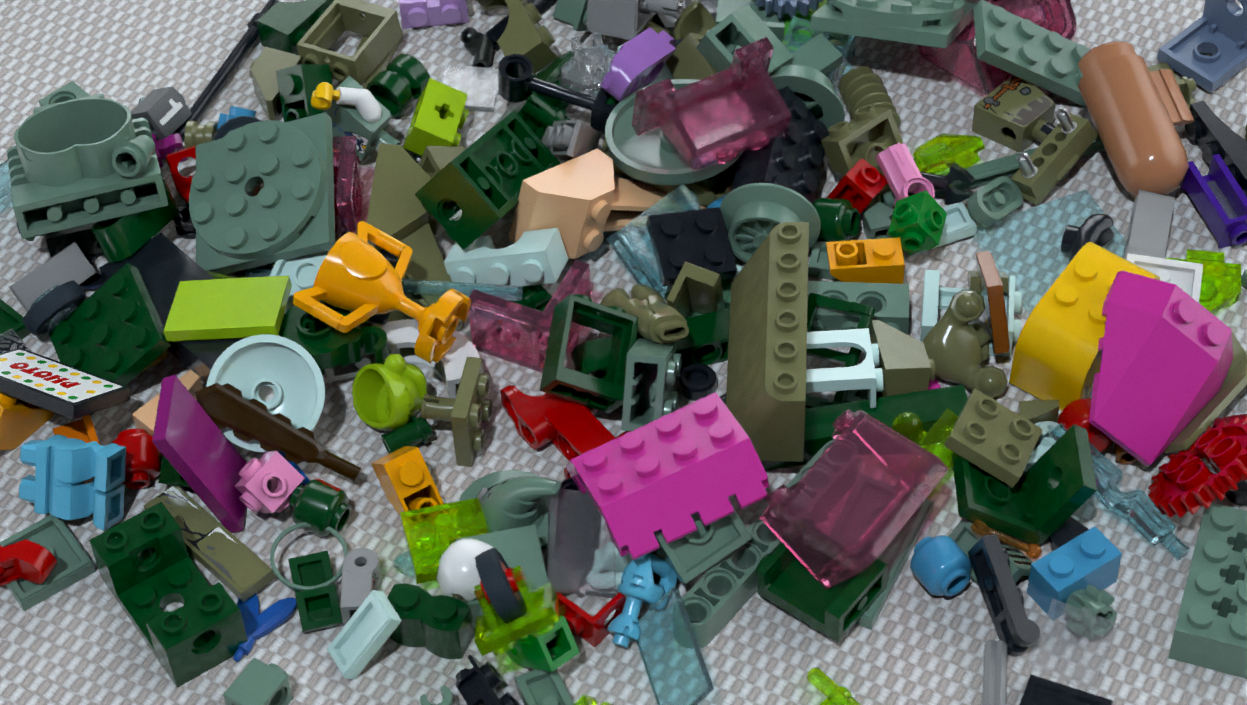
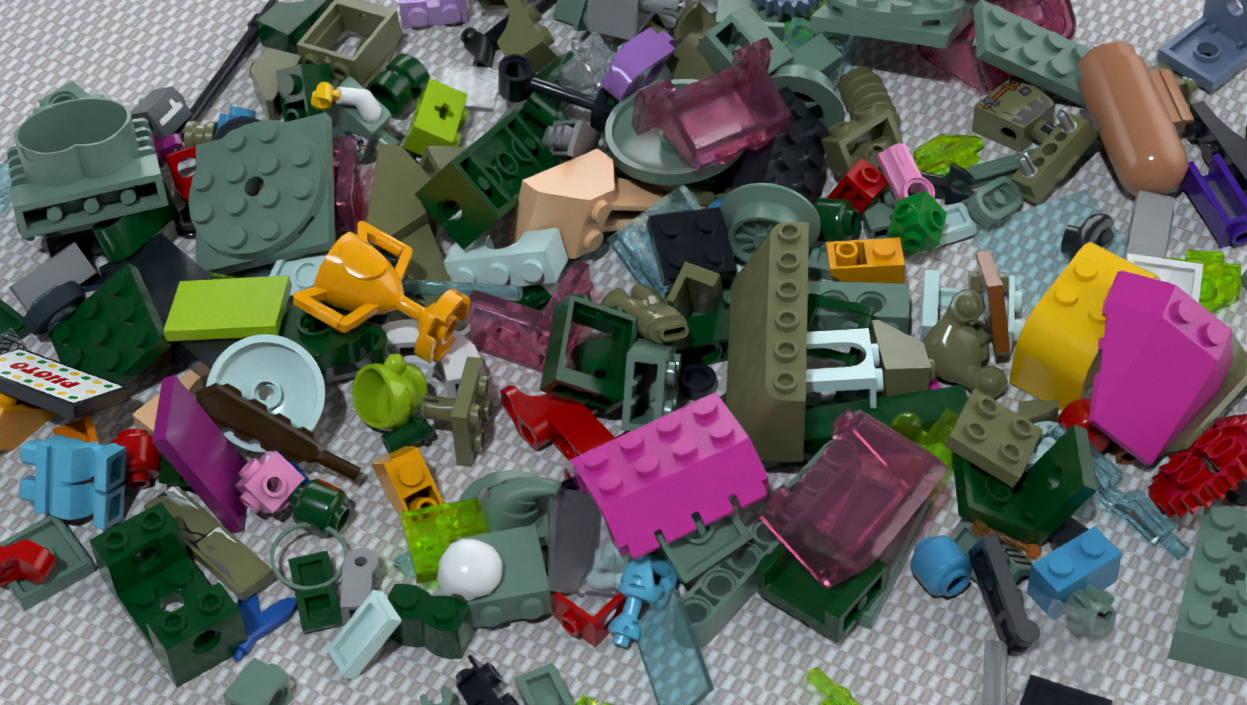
sand green cone [112,135,155,177] -> none
clear neon green plate [474,548,559,656] -> none
green leg [502,615,580,672] -> none

